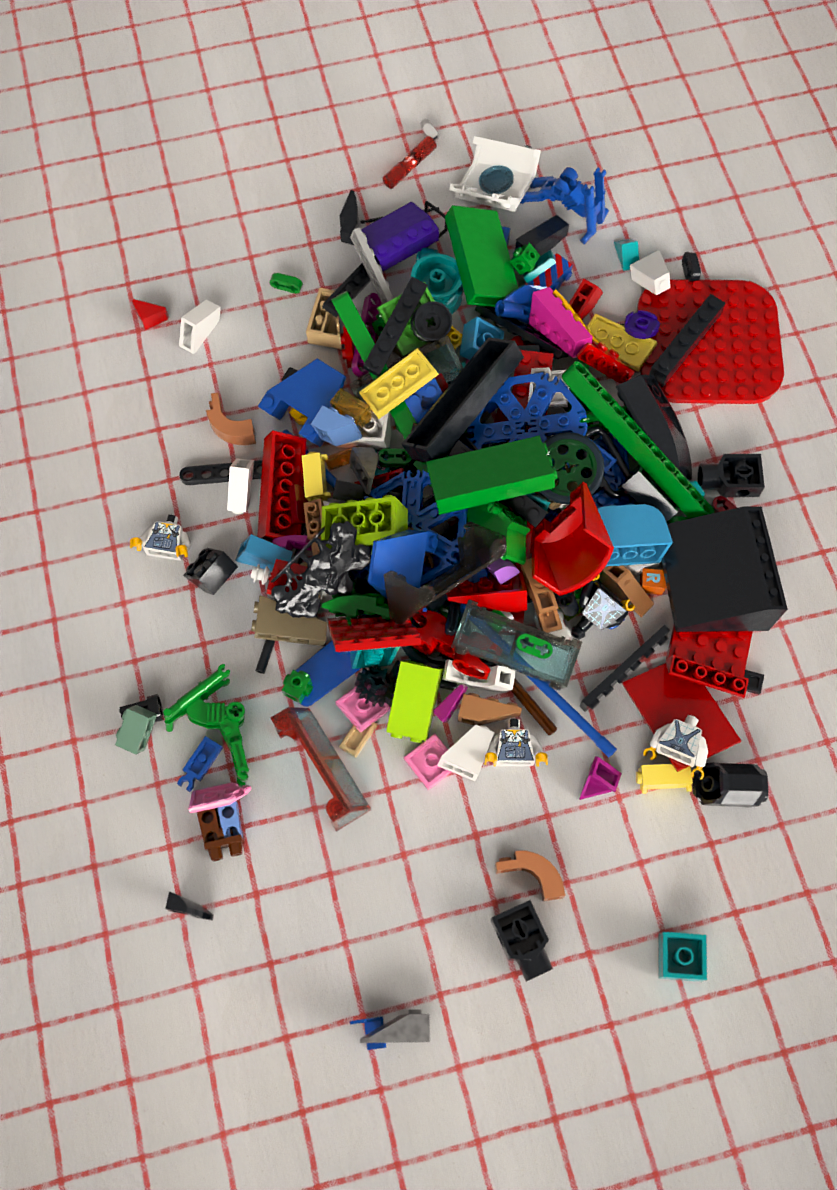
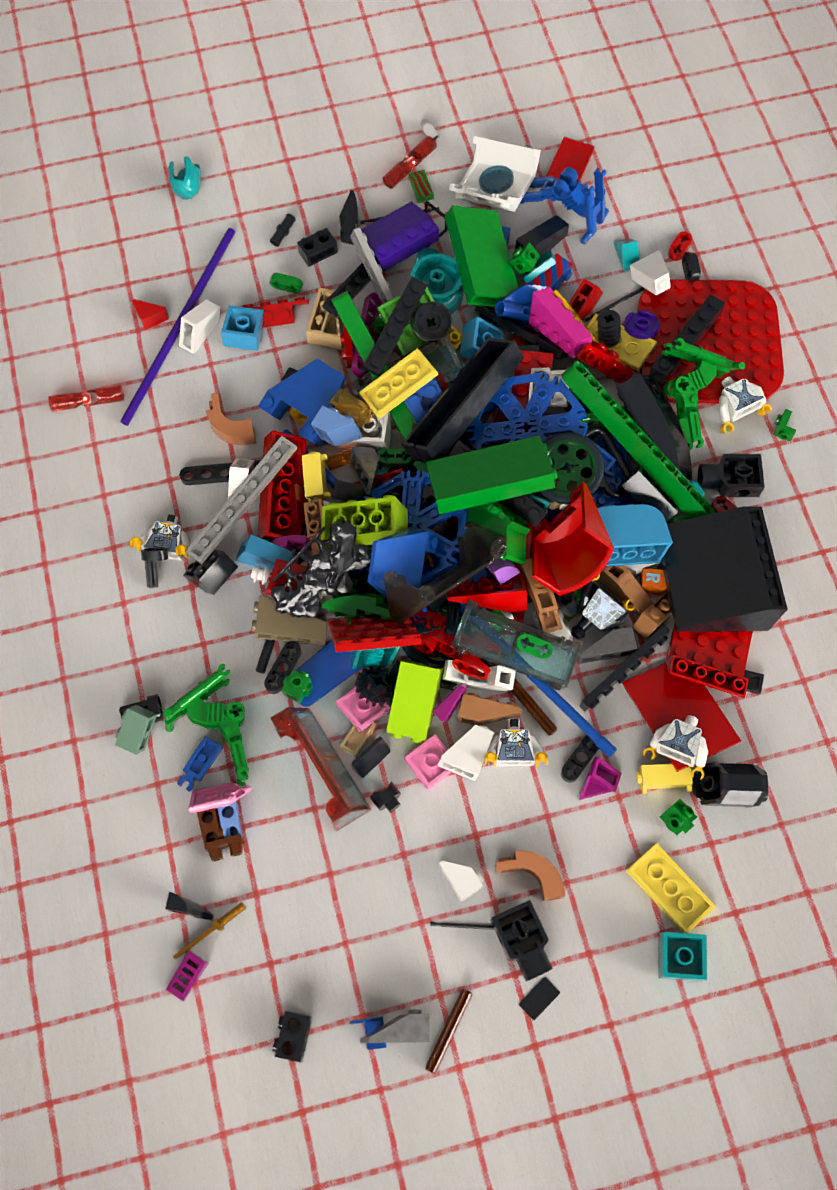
none -> clear red piece [48,385,124,412]
none -> dark purple piece [120,228,235,426]
none -> black piece [141,548,168,588]
none -> magenta slope [166,951,209,1002]
none -> teal hair [168,156,201,200]
none -> pearl gold sword [173,902,246,960]
none -> light grey plate [185,436,298,565]
none -> dark azure slope [221,305,264,351]
none -> red bracket [243,297,309,328]
none -> black beam [264,641,301,694]
none -> black pin [270,213,296,247]
none -> black brick [272,1011,313,1063]
none -> black brick [297,228,338,267]
none -> black slope [351,736,391,778]
none -> black piece [370,781,401,813]
none -> tile [408,170,434,203]
none -> piece [413,611,443,635]
none -> reddish brown axle [425,989,472,1074]
none -> black piece [430,922,494,930]
none -> white slope [439,861,484,902]
none -> black sticker [519,977,560,1020]
none -> red tile [541,137,595,188]
none -> black beam [561,735,599,783]
none -> flat silver slope [577,626,637,664]
none -> black piece [584,287,645,322]
none -> black piece [597,309,621,348]
none -> light yellow tile [626,842,716,934]
none -> medium nougat slope [632,591,672,639]
none -> green brick [660,798,697,836]
none -> green piece [662,338,745,450]
none -> red beam [668,231,693,261]
none -> white torso [719,377,772,434]
none -> green bracket [773,409,796,441]

